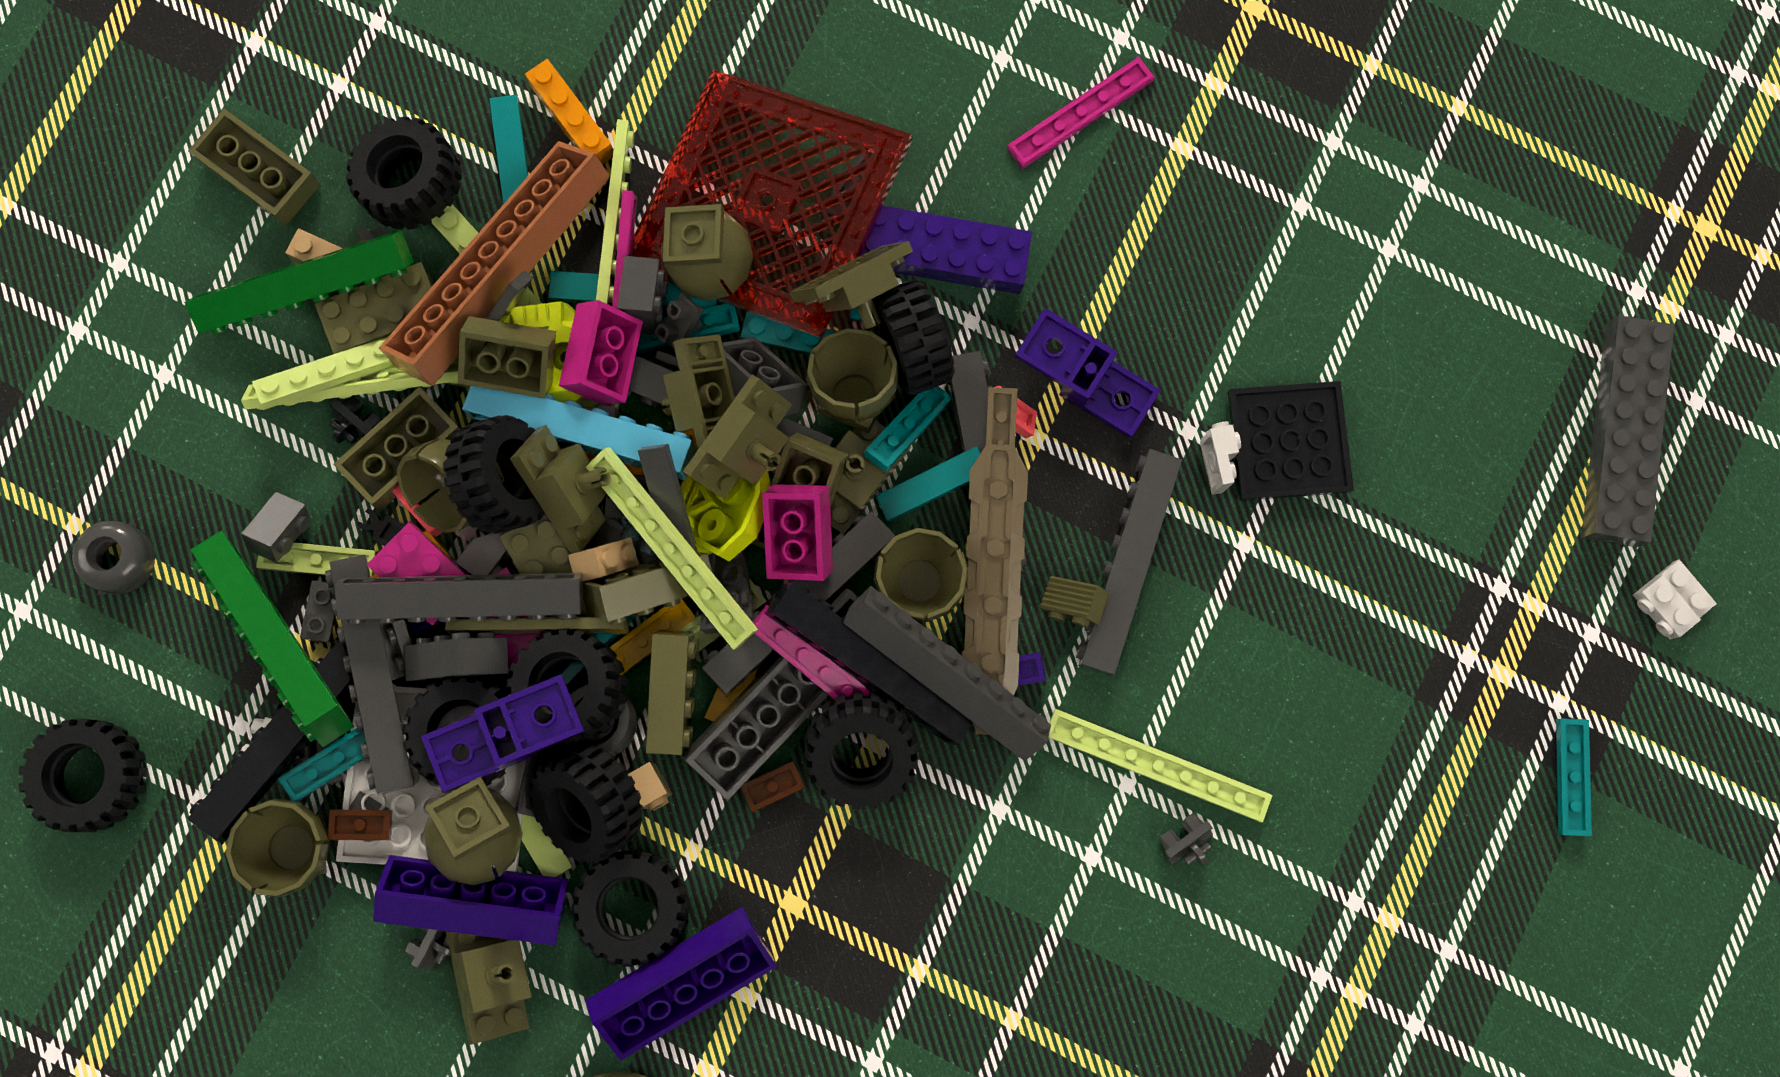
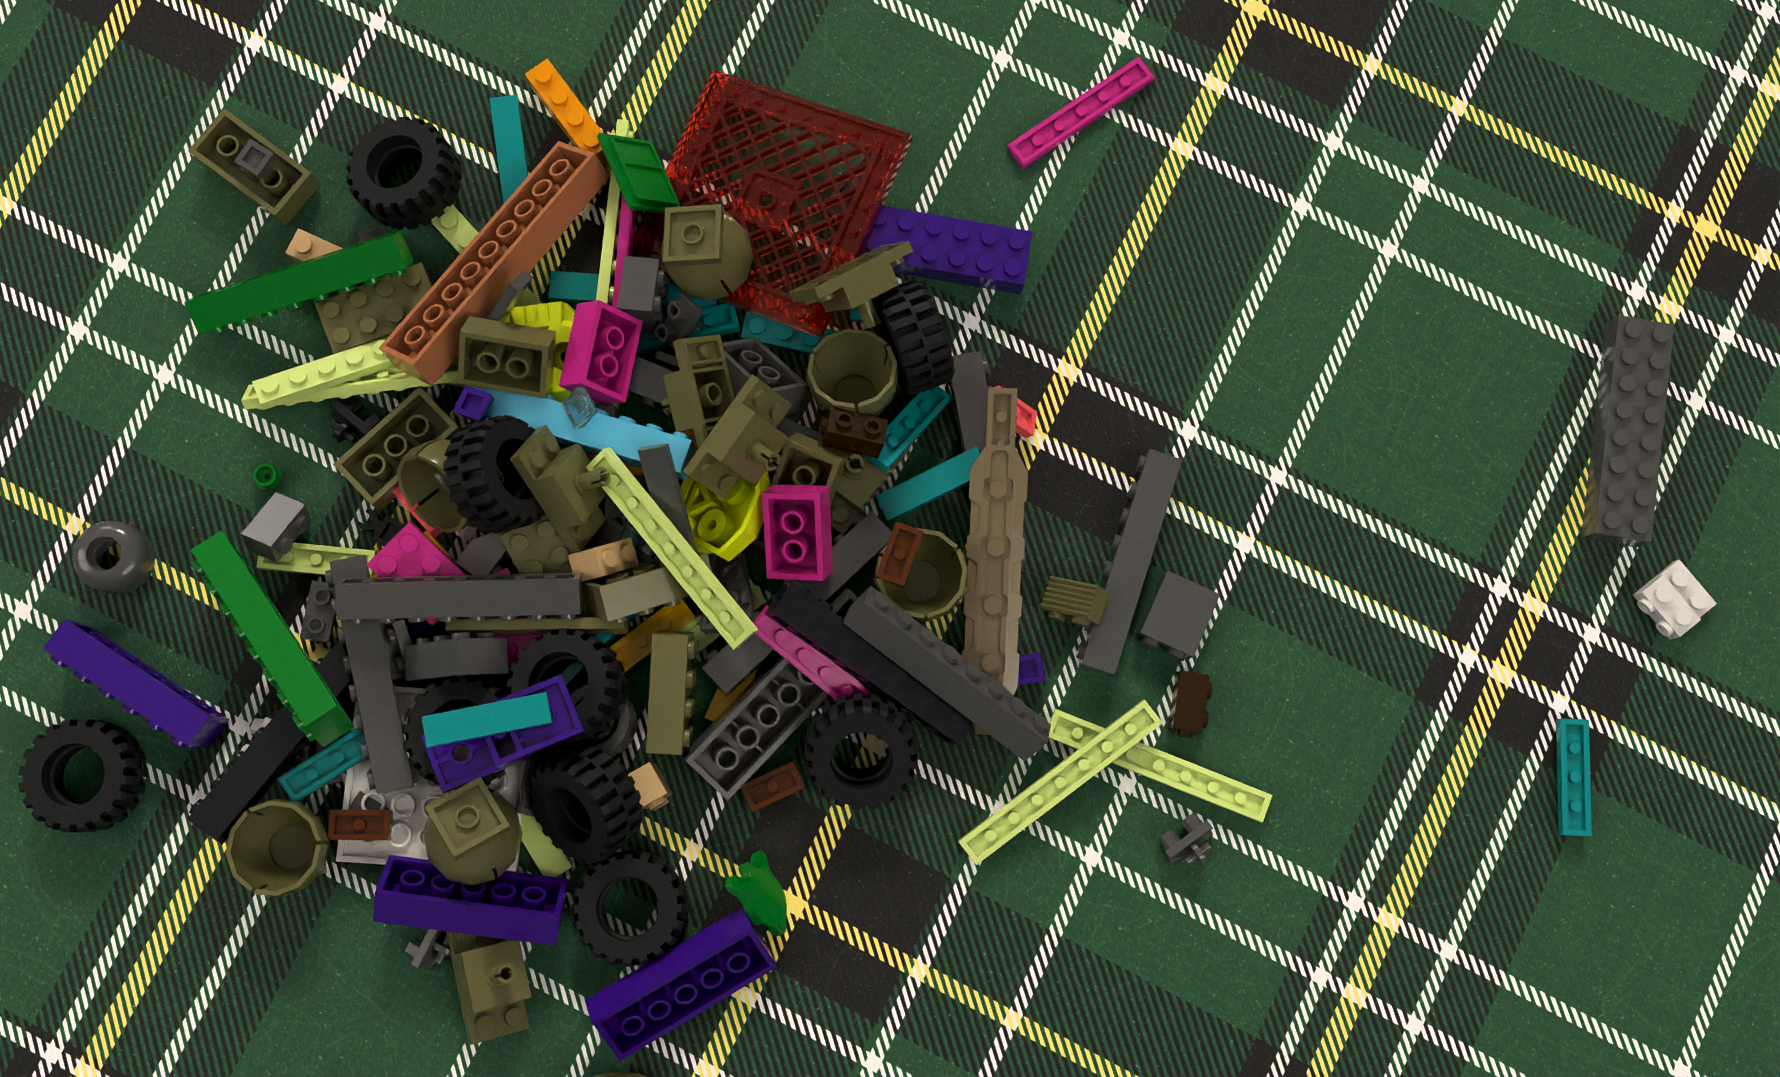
dark purple bracket [1014,308,1161,439] -> none
white plate [1199,421,1241,495] -> none
black plate [1227,381,1354,501] -> none
none -> dark purple brick [43,619,230,750]
none -> dark grey plate [234,139,277,179]
none -> green plate [253,463,282,490]
none -> teal tile [422,692,553,748]
none -> dark purple plate [453,385,495,422]
none -> clear light blue plate [562,387,597,429]
none -> green piece [597,133,681,214]
none -> green tile [725,850,787,936]
none -> dark brown brick [819,406,888,459]
none -> reddish brown plate [876,521,924,588]
none -> yellowish green plate [958,699,1163,865]
none -> dark grey brick [1136,571,1220,661]
none -> dark brown brick [1168,670,1212,738]

